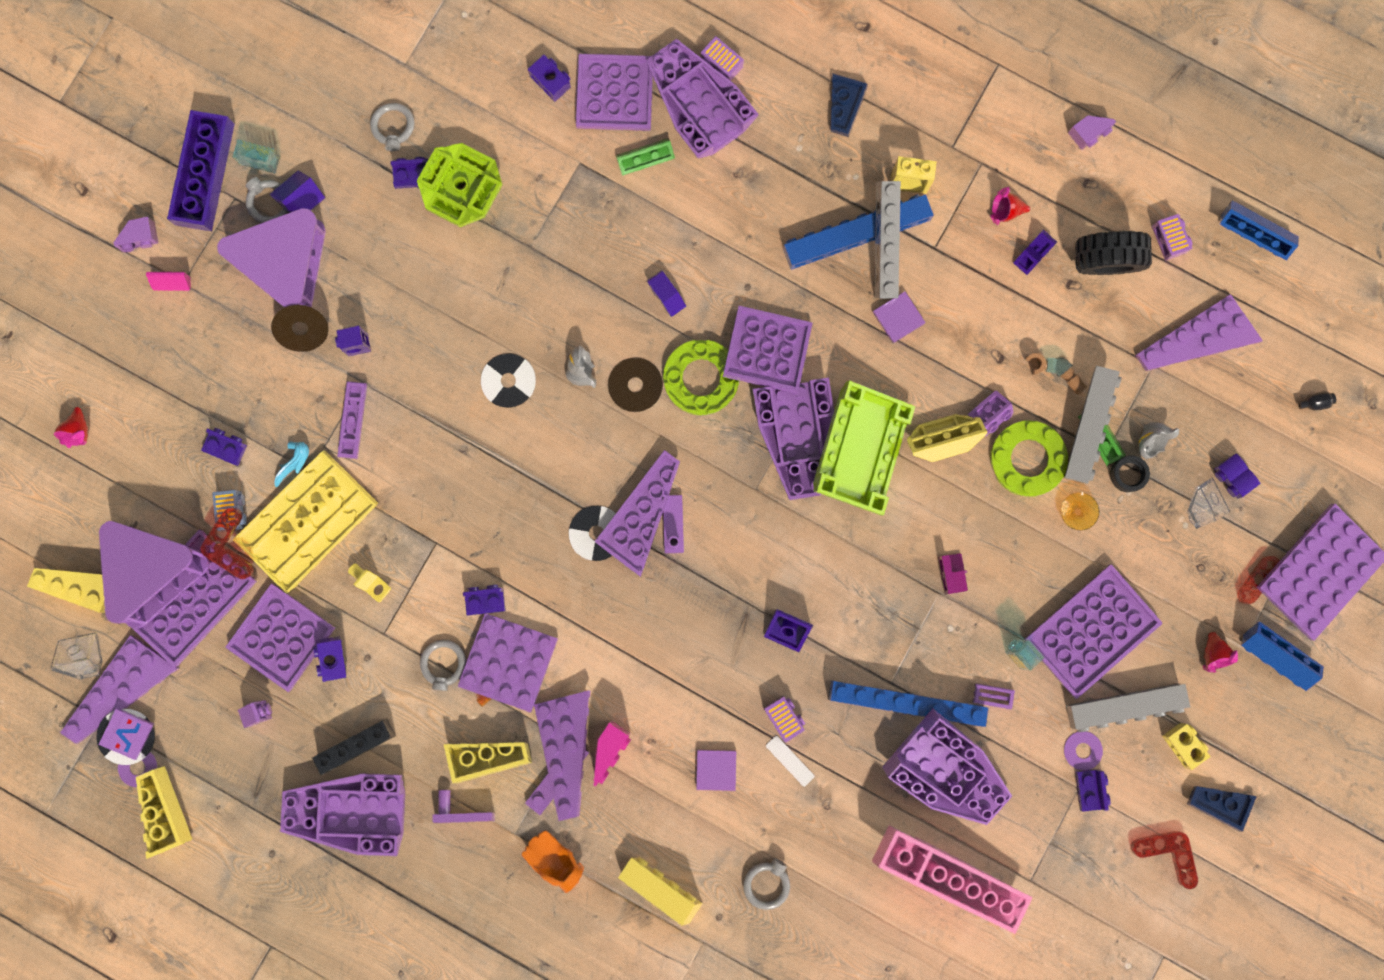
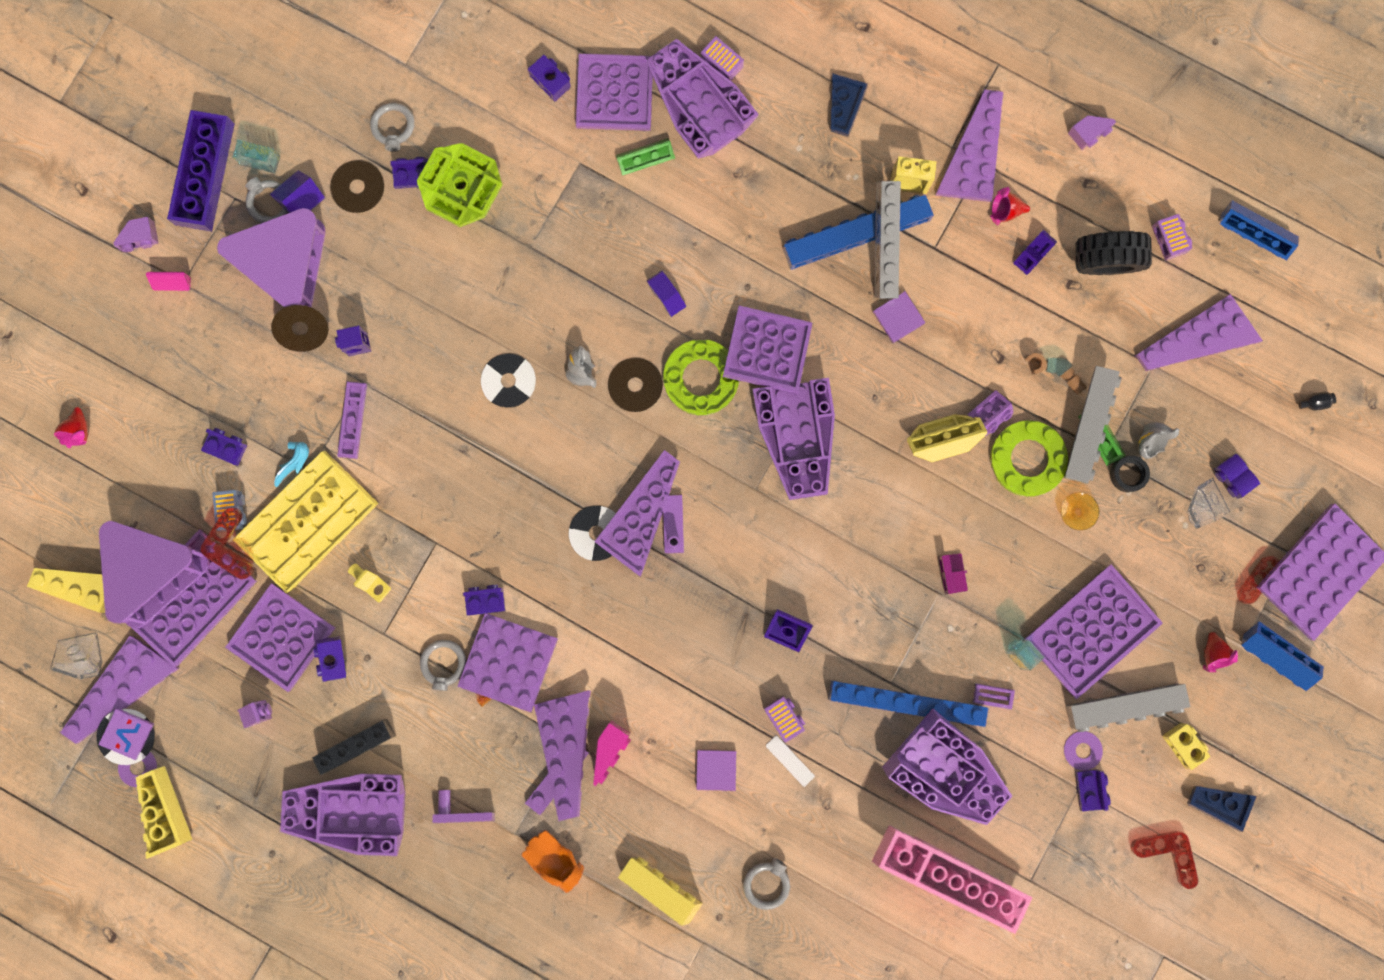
light yellow wedge [443,743,532,784] -> none
lime slope [813,381,915,516] -> none
none -> dark brown sticker [330,160,384,213]
none -> medium lavender wing [936,90,1003,202]

